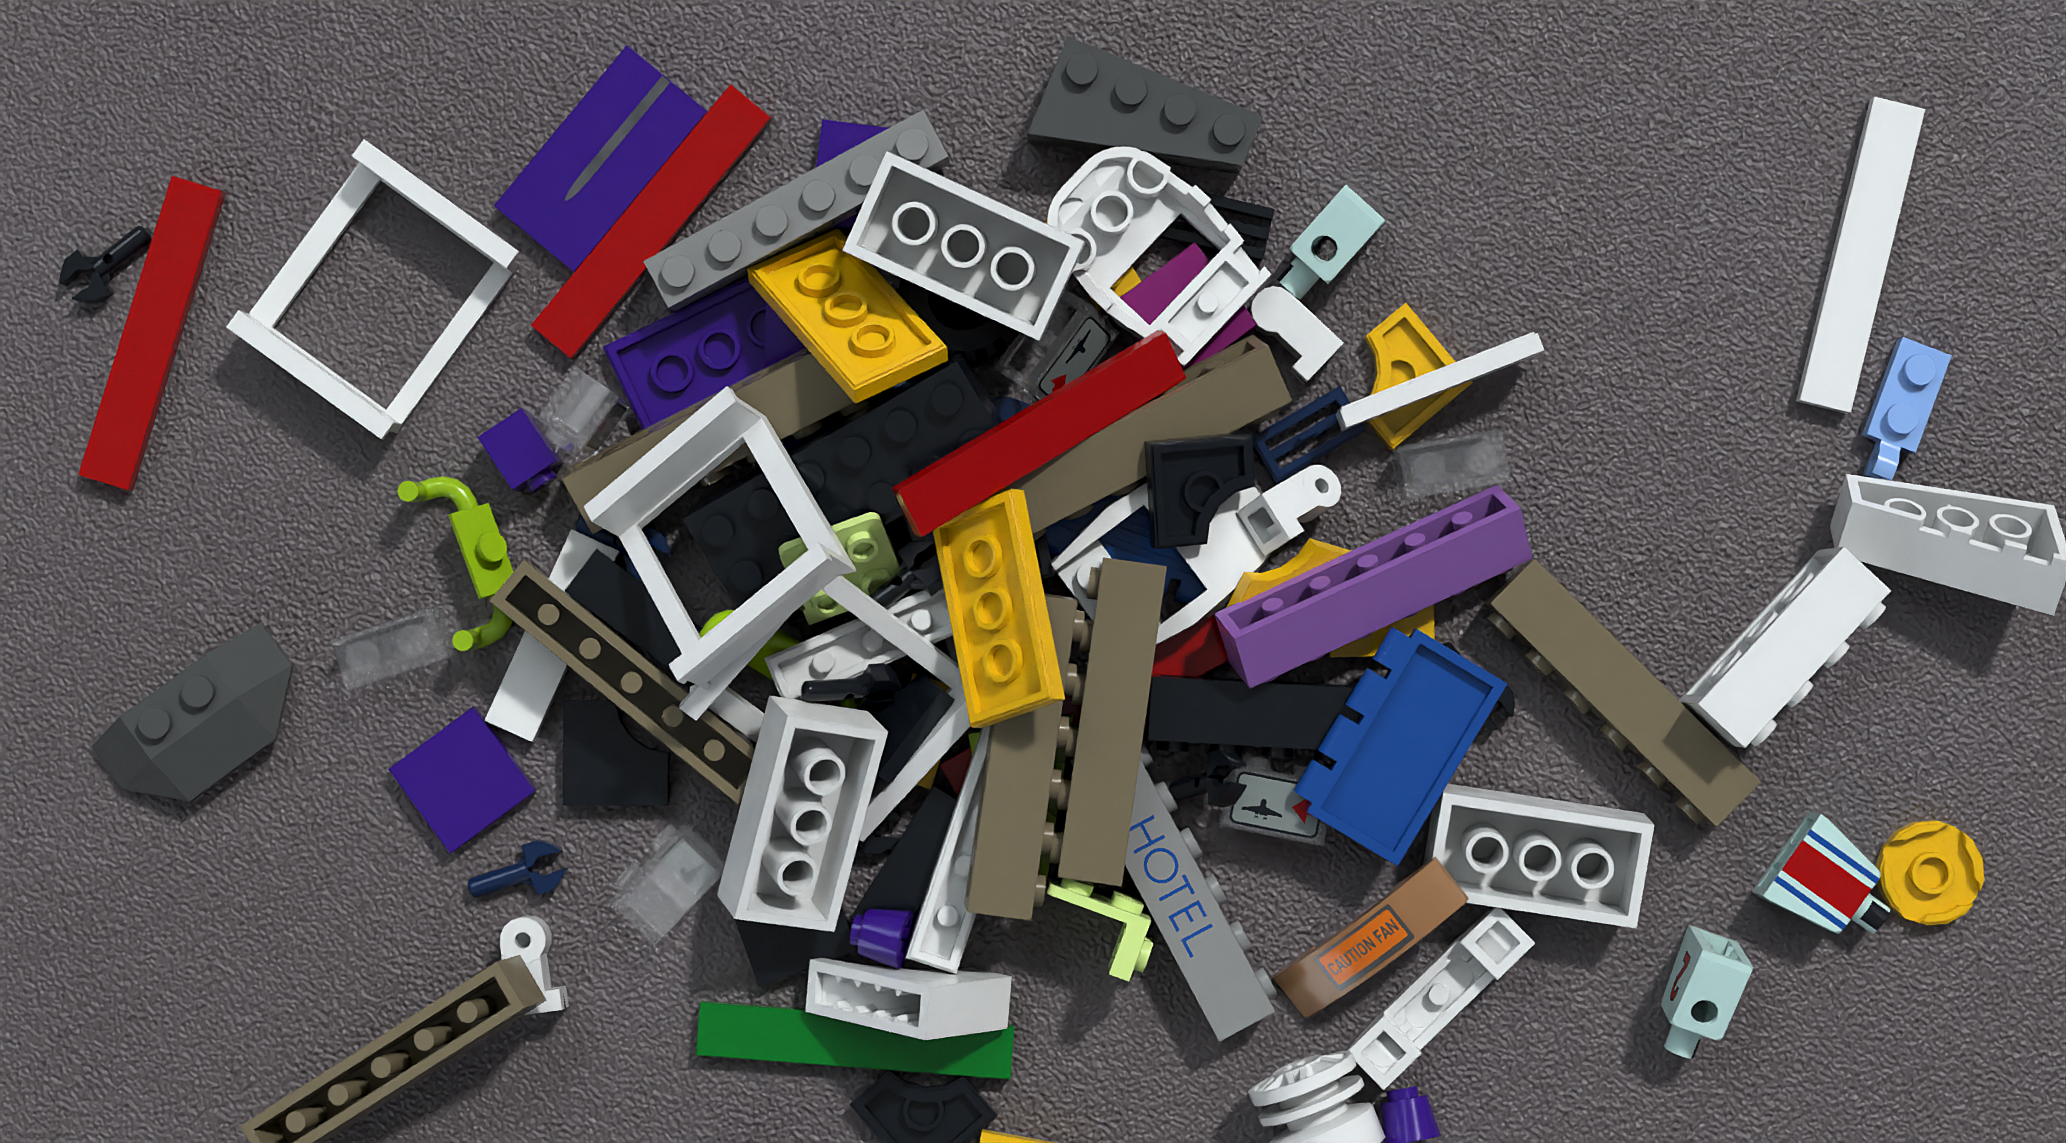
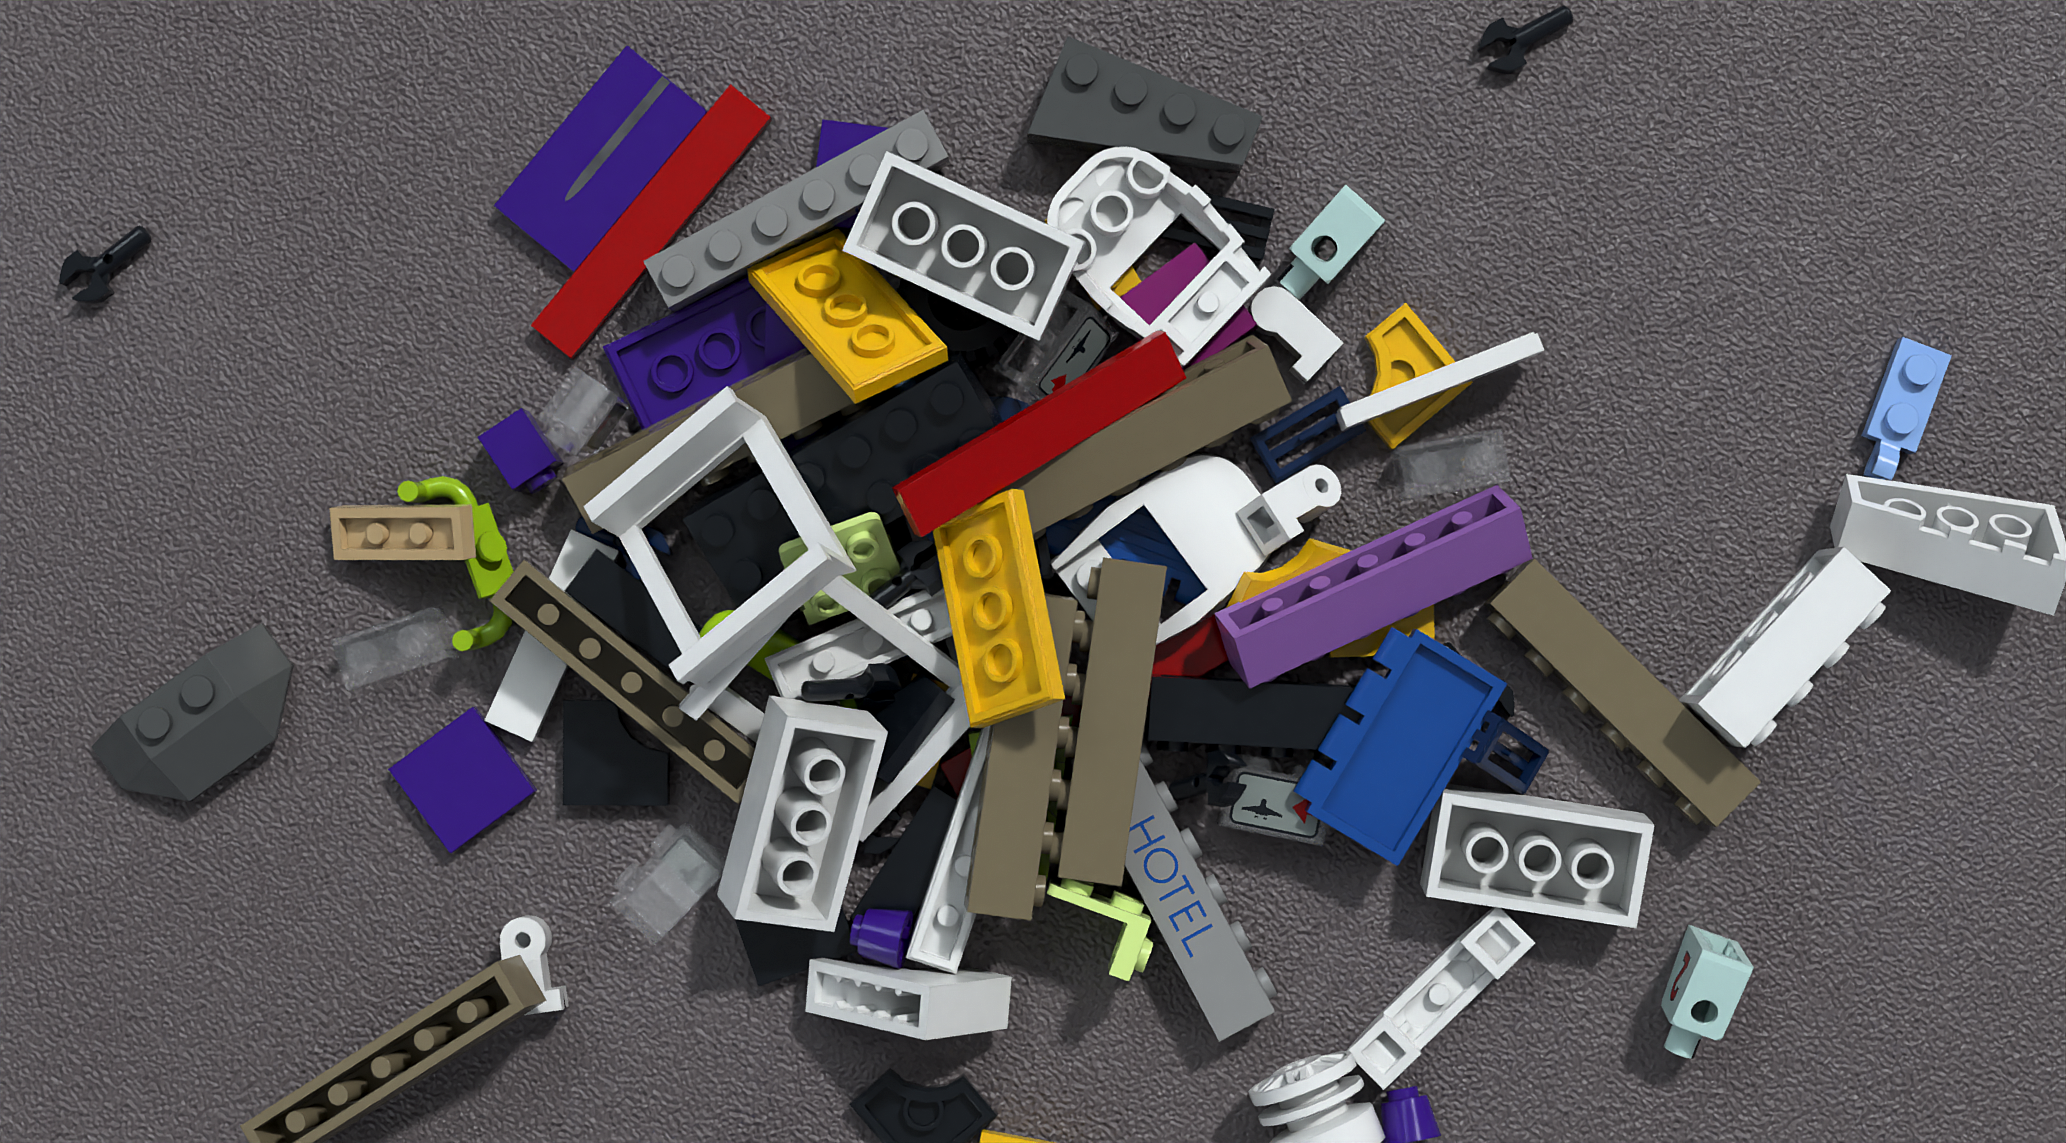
red tile [78,176,226,491] -> none
white piece [226,139,520,440] -> none
dark blue bar [467,839,568,898] -> none
green tile [696,1000,1015,1079] -> none
black tile [1145,432,1255,549] -> none
medium nougat slope [1272,857,1469,1018] -> none
torso [1752,811,1890,934] -> none
white tile [1796,97,1925,414] -> none
yellow tile [1875,820,1985,925] -> none
none -> tan plate [329,504,476,560]
none -> dark blue tile [1461,710,1549,795]
none -> black bar [1477,5,1573,74]

